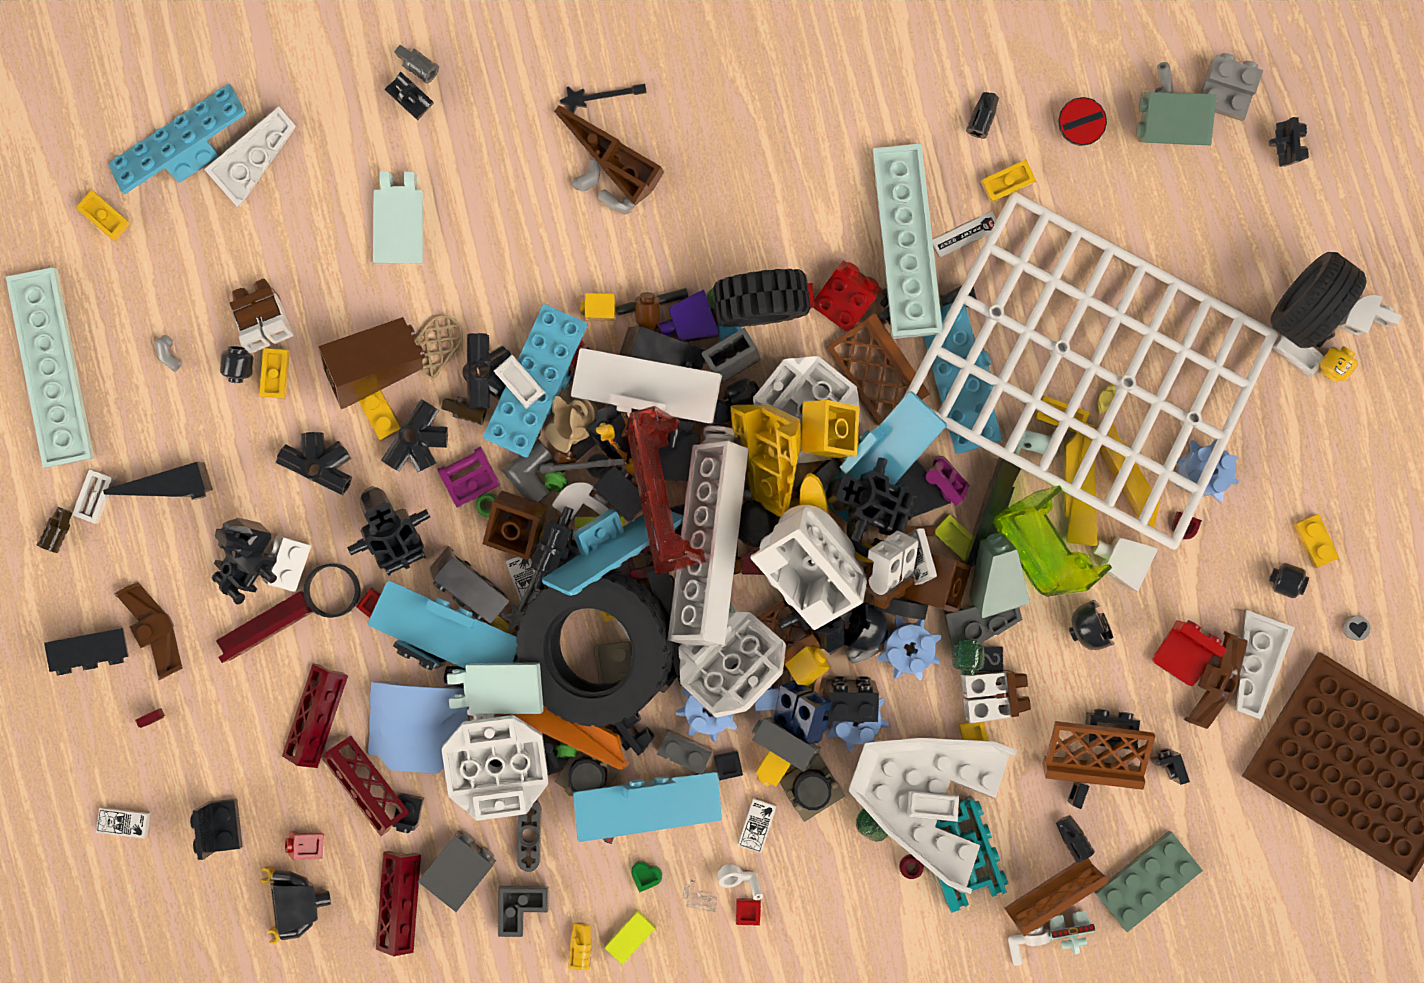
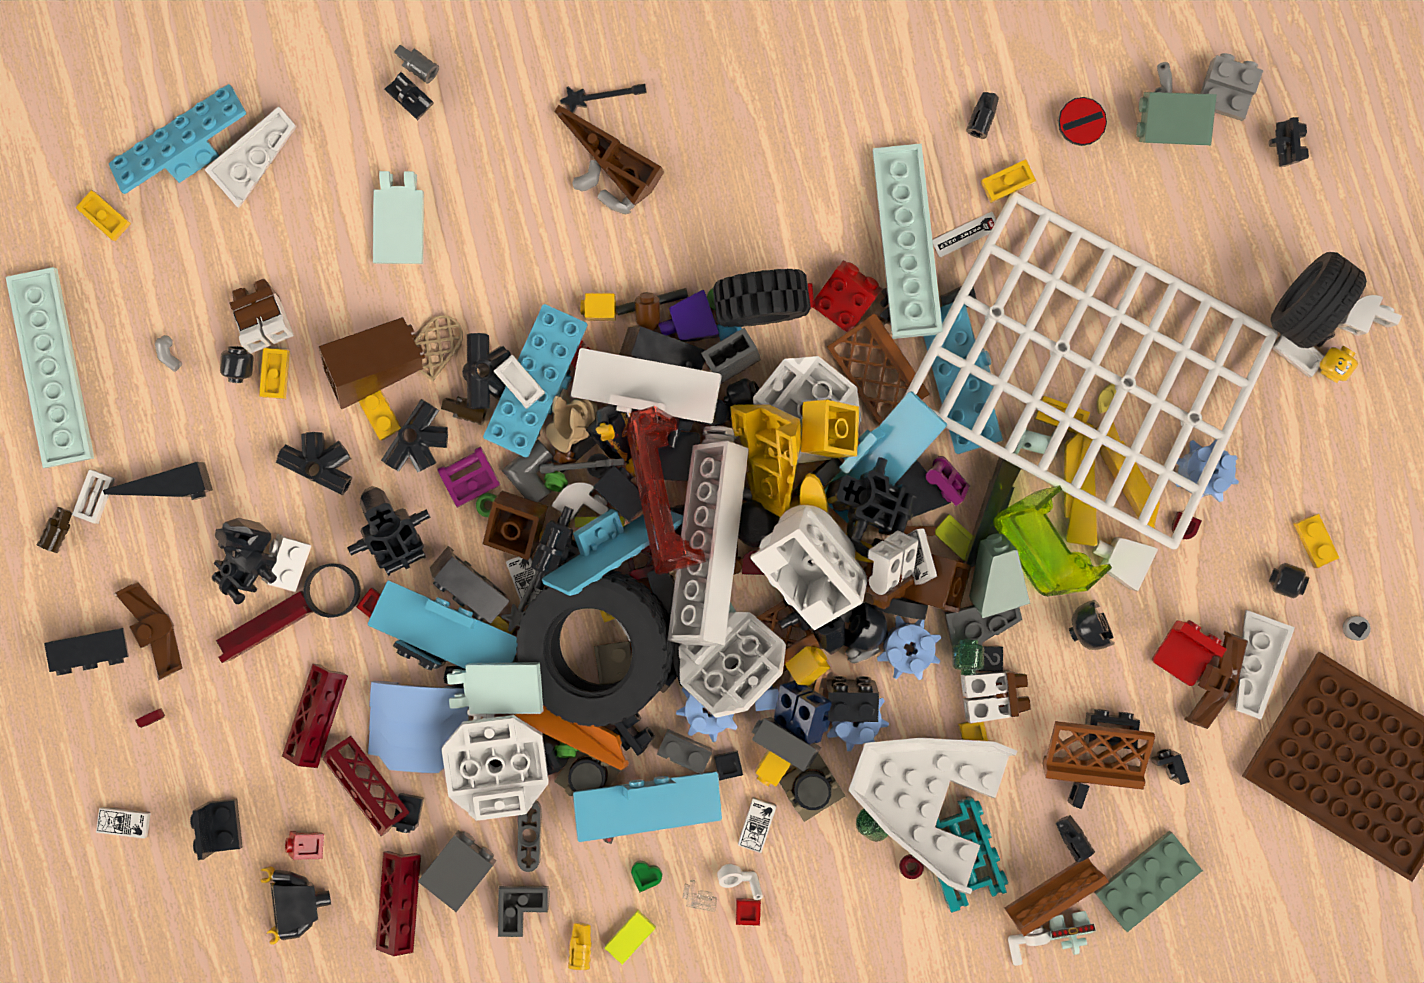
white tile [907,791,959,821] -> none

